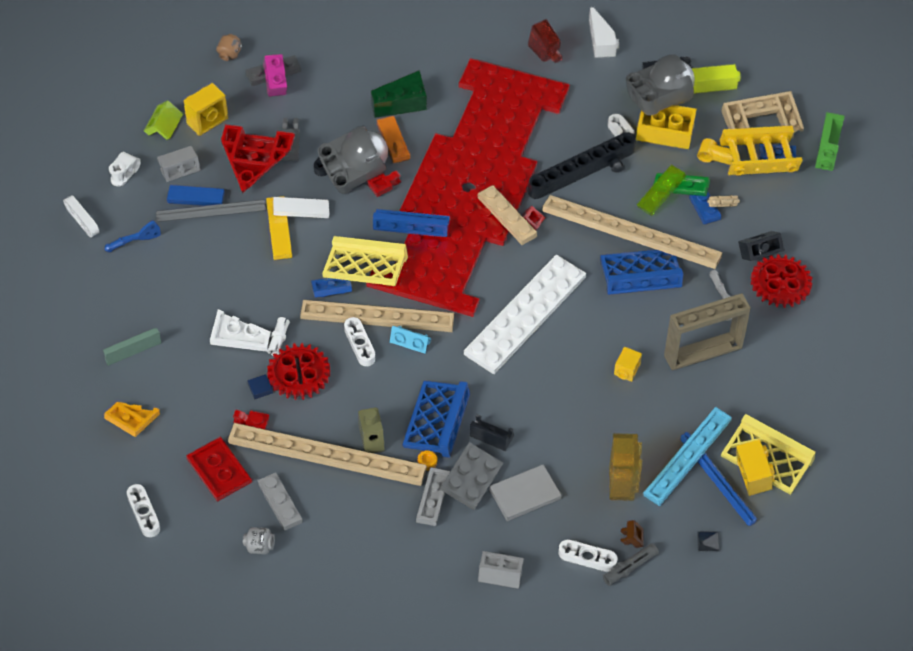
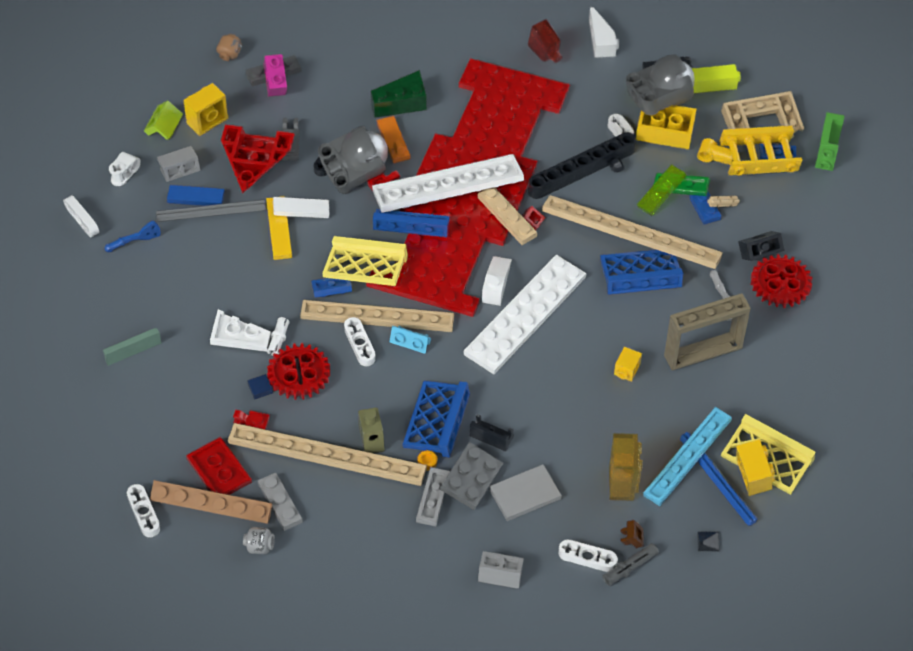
light orange wing [104,402,160,437] -> none
none -> medium nougat plate [150,480,273,524]
none -> white plate [372,154,524,212]
none -> white slope [482,256,512,306]

